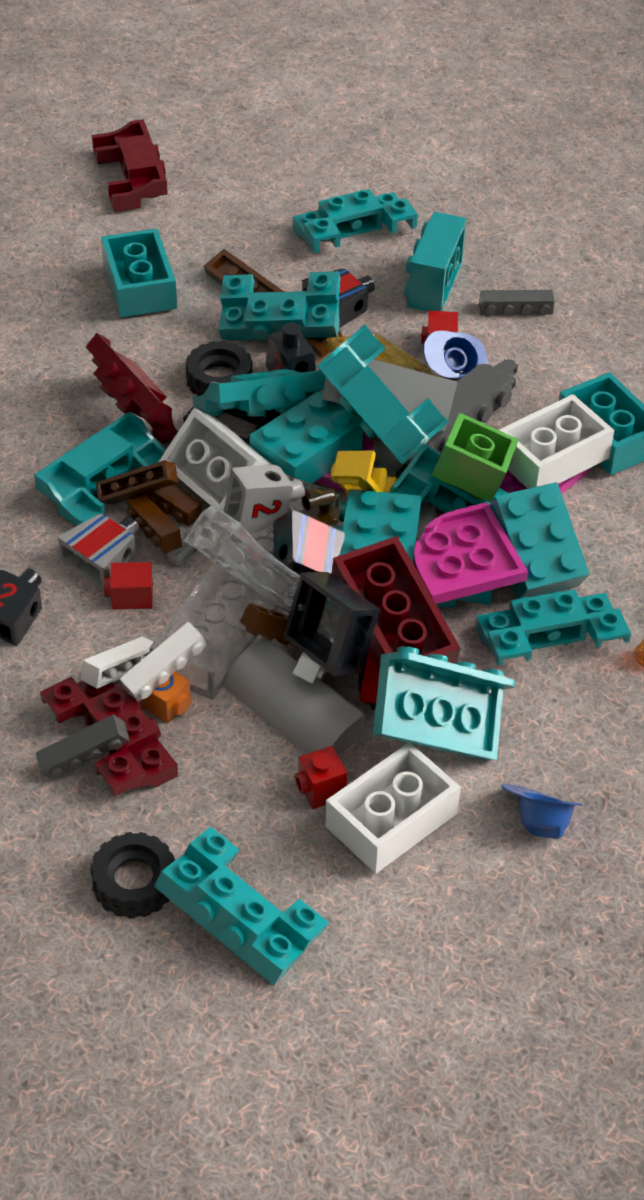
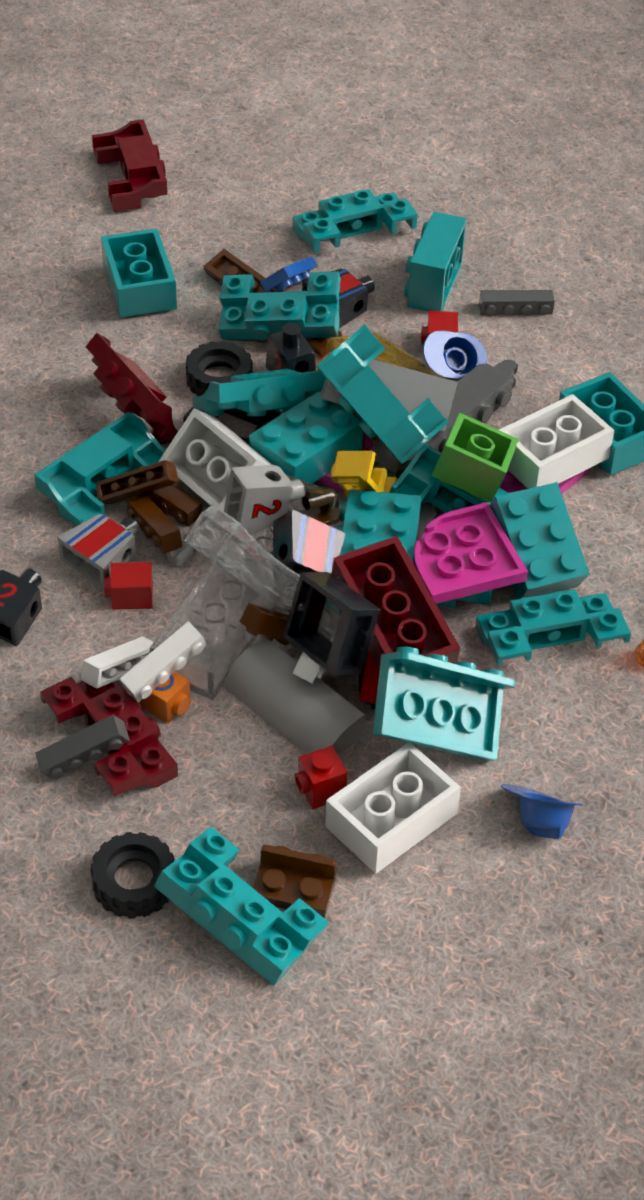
none -> reddish brown bracket [253,845,337,918]
none -> blue plate [260,256,318,292]

